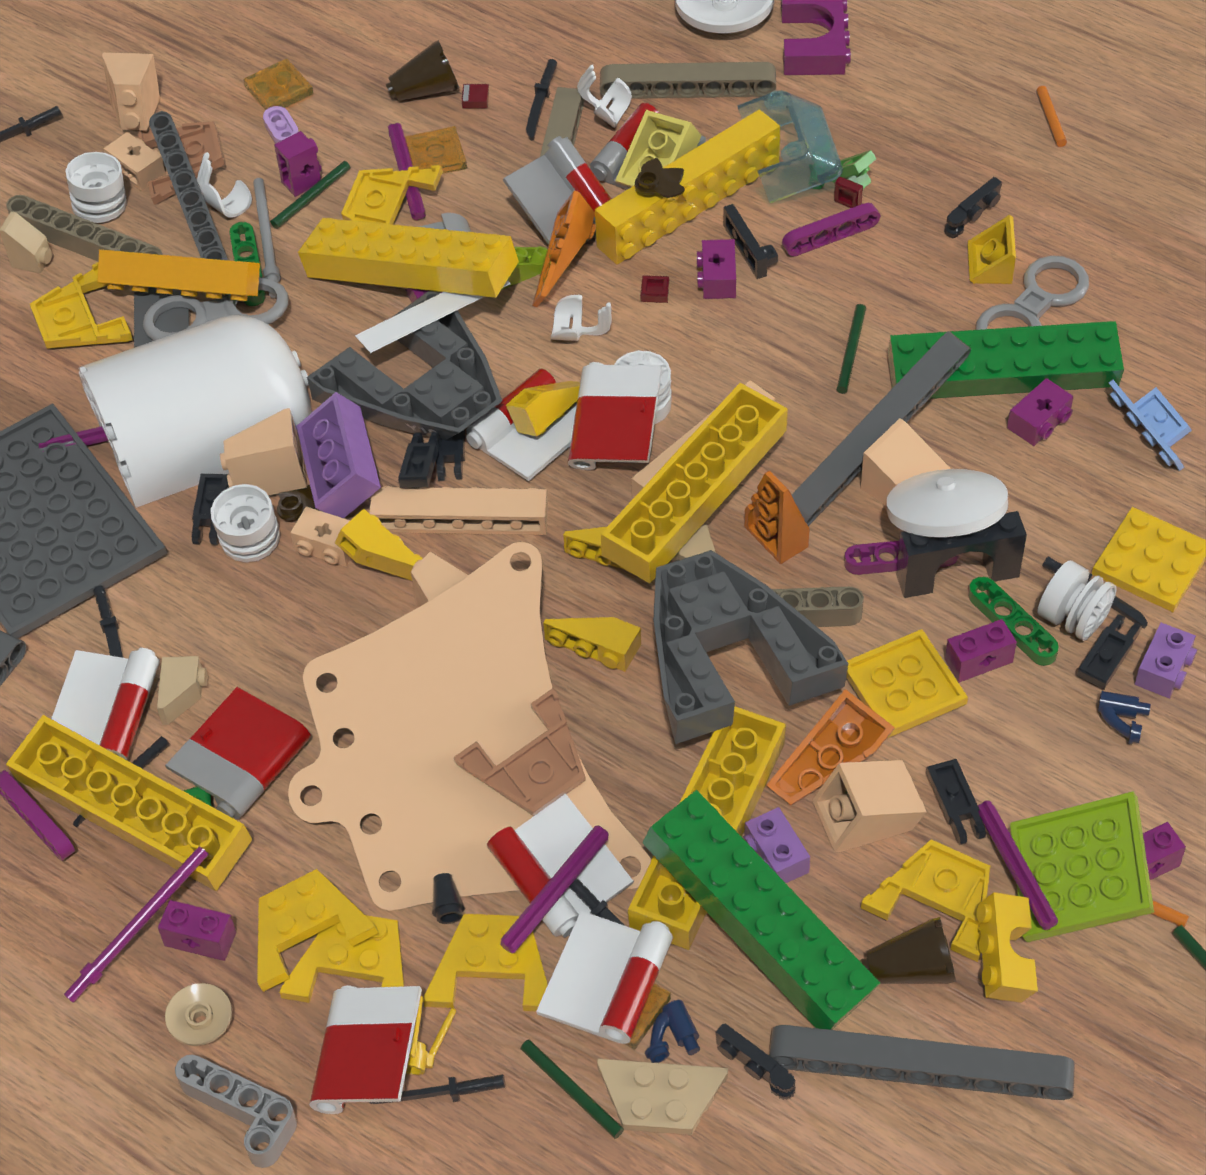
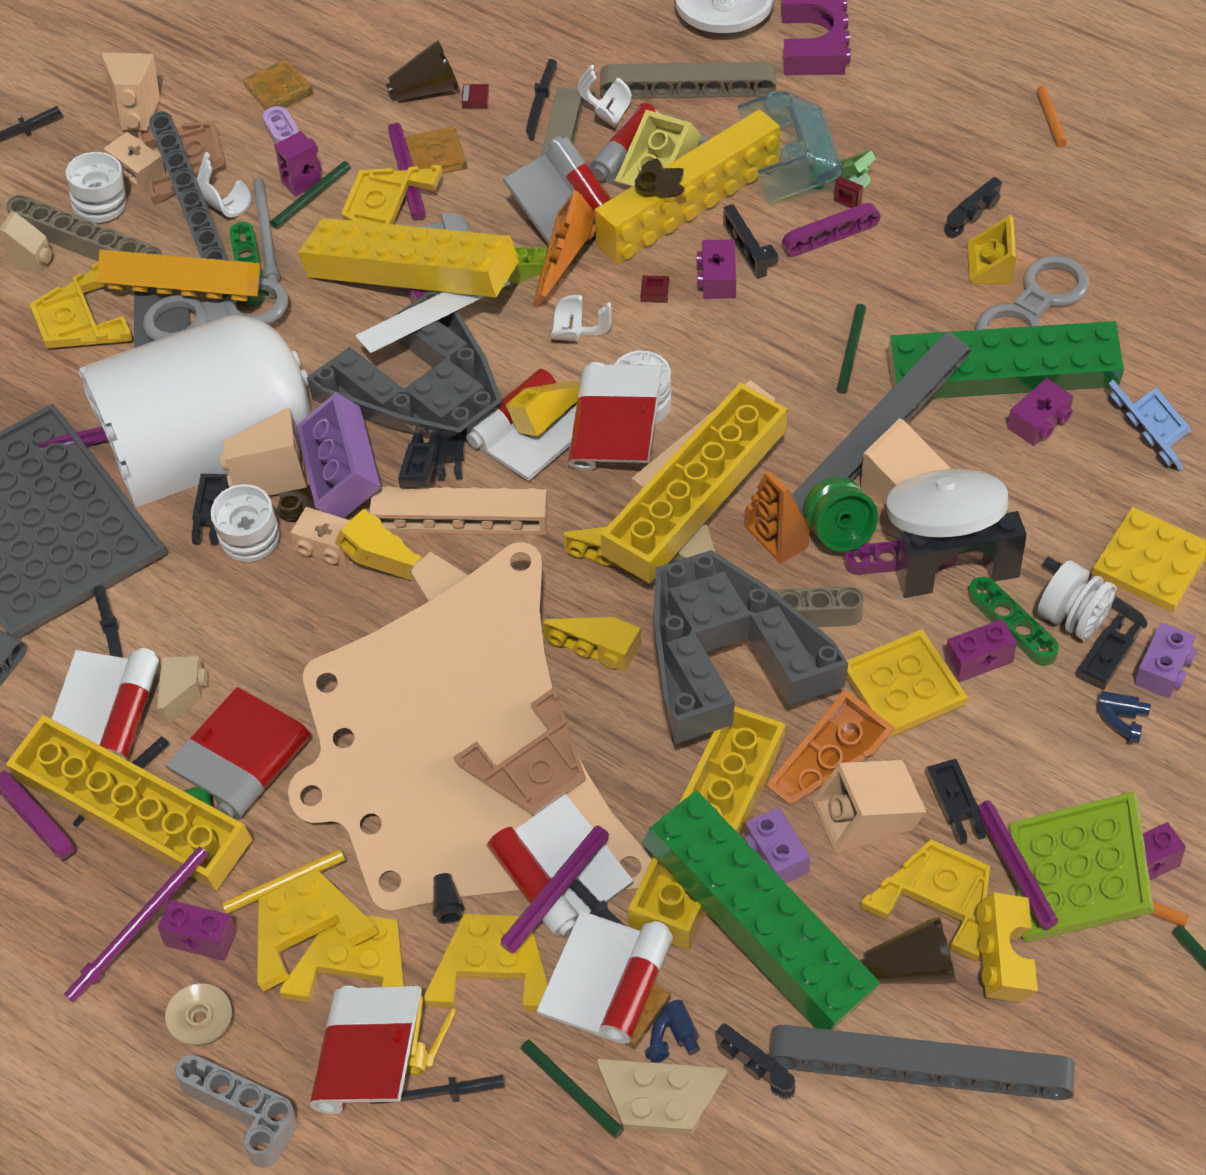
none -> yellow bar [222,849,345,914]
none -> green wheel [803,476,878,552]

